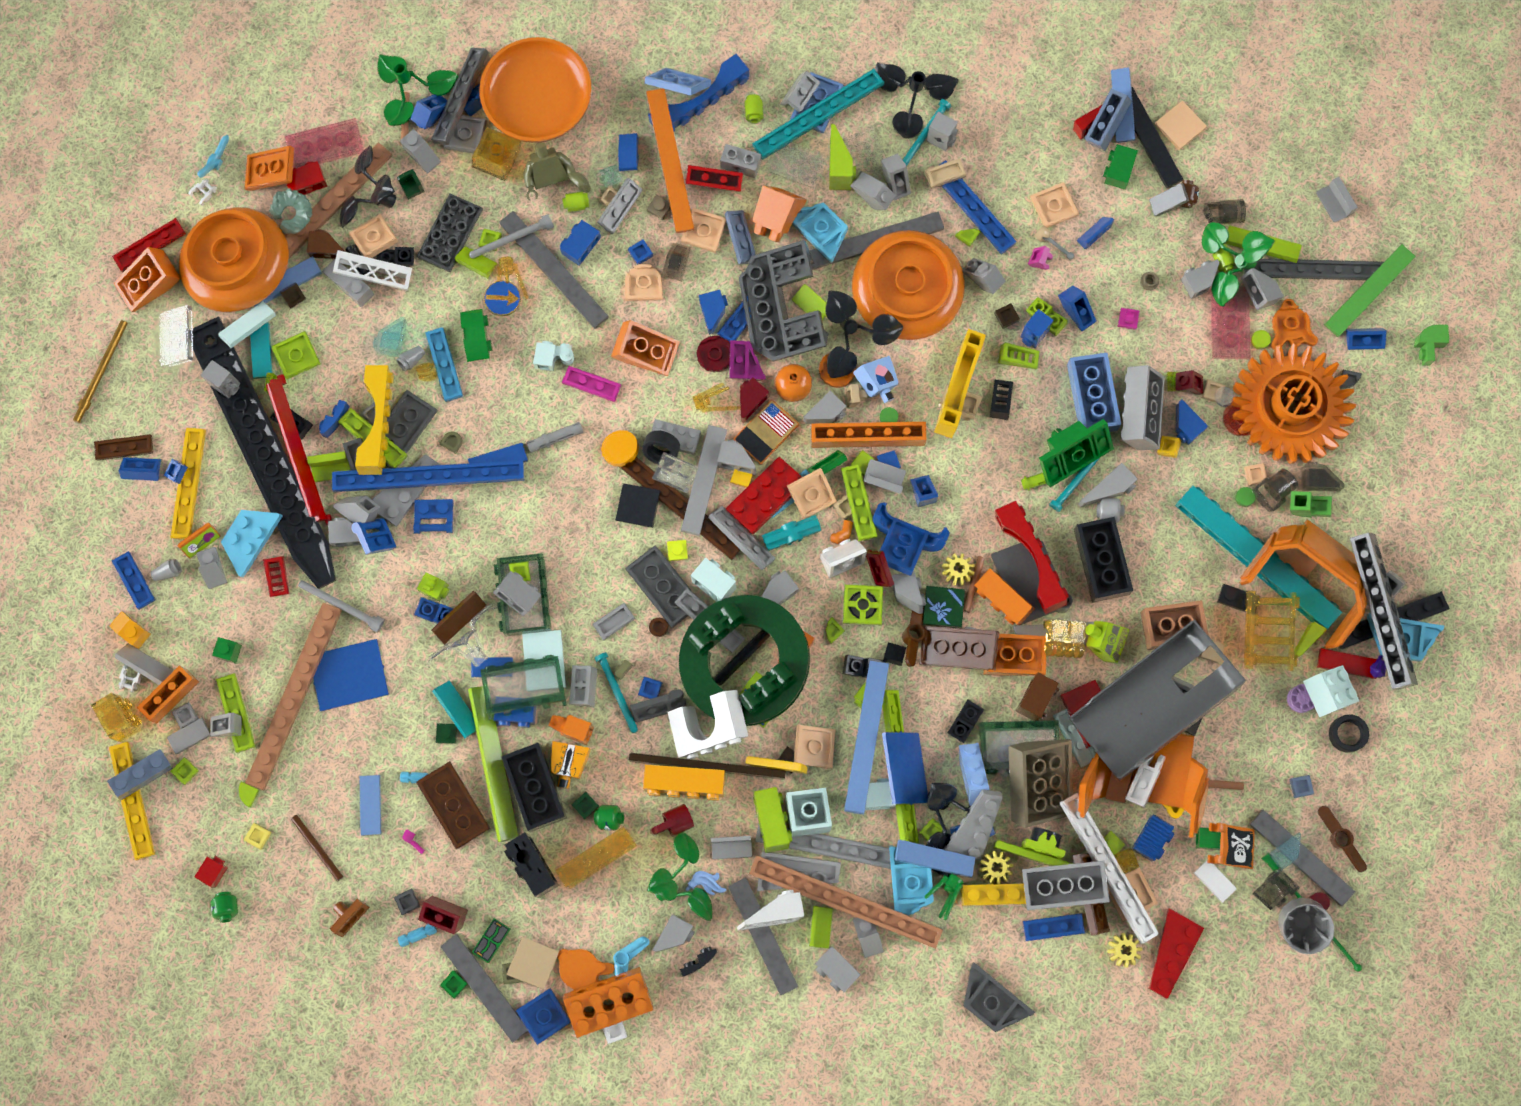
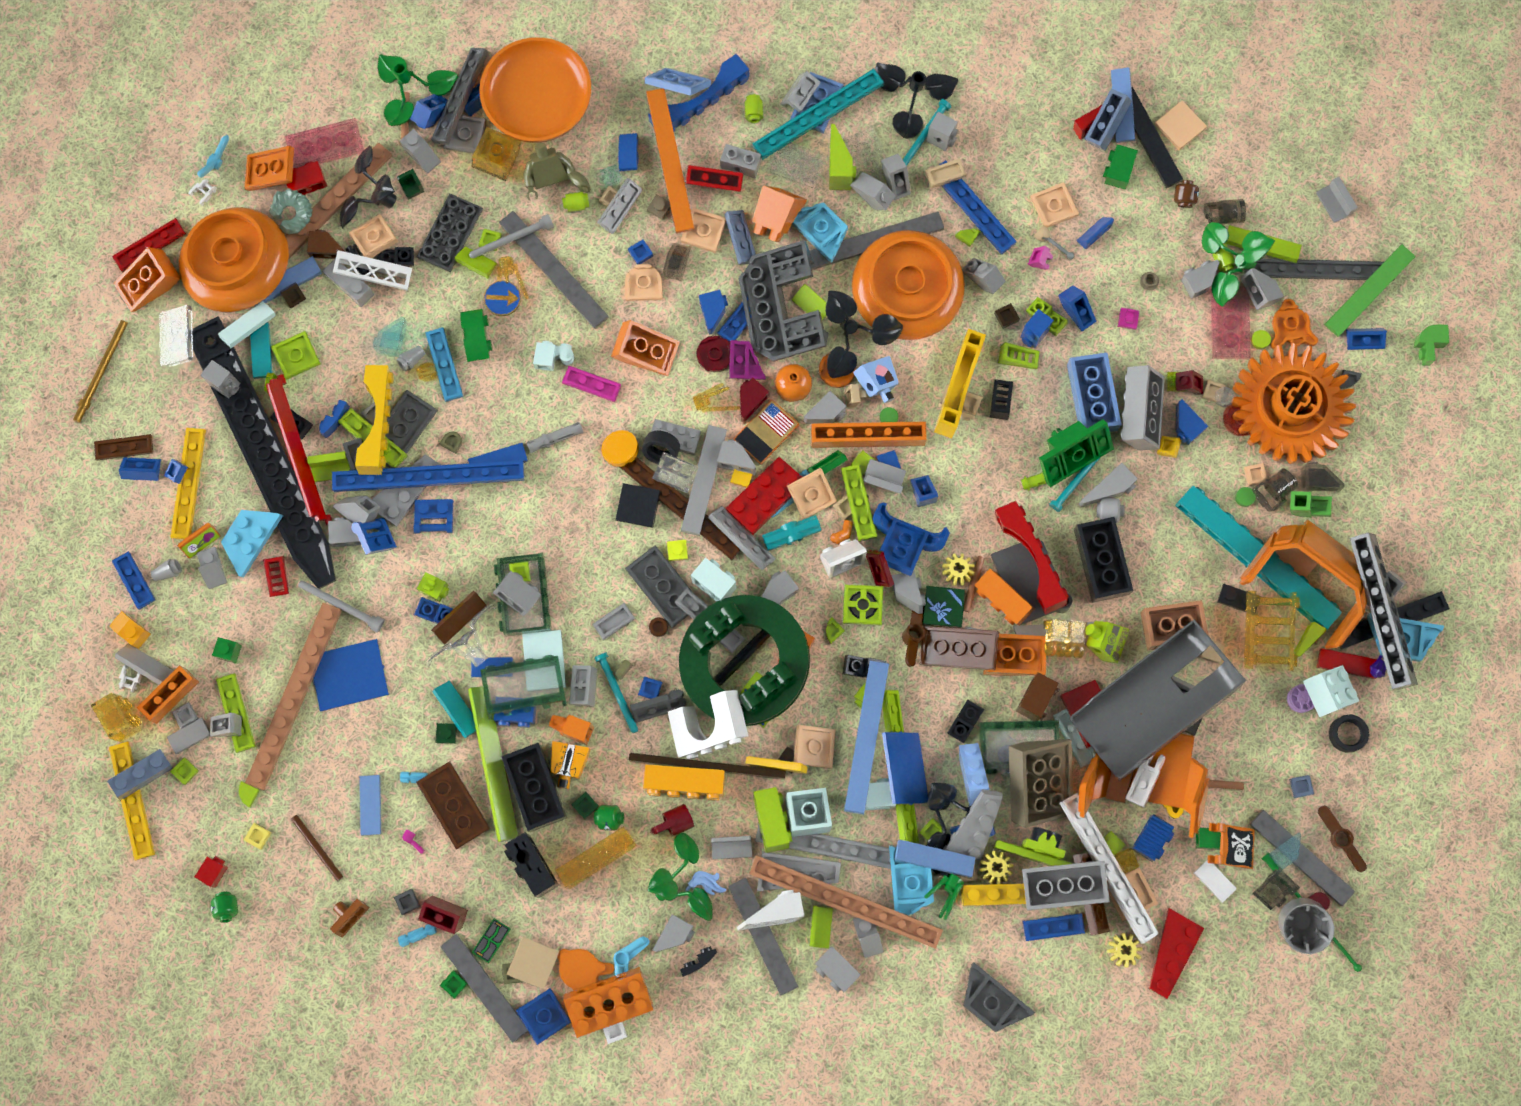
blue brick [560,220,601,266] -> none
black tile [883,642,907,666] -> none
tile [1149,183,1189,217] -> none

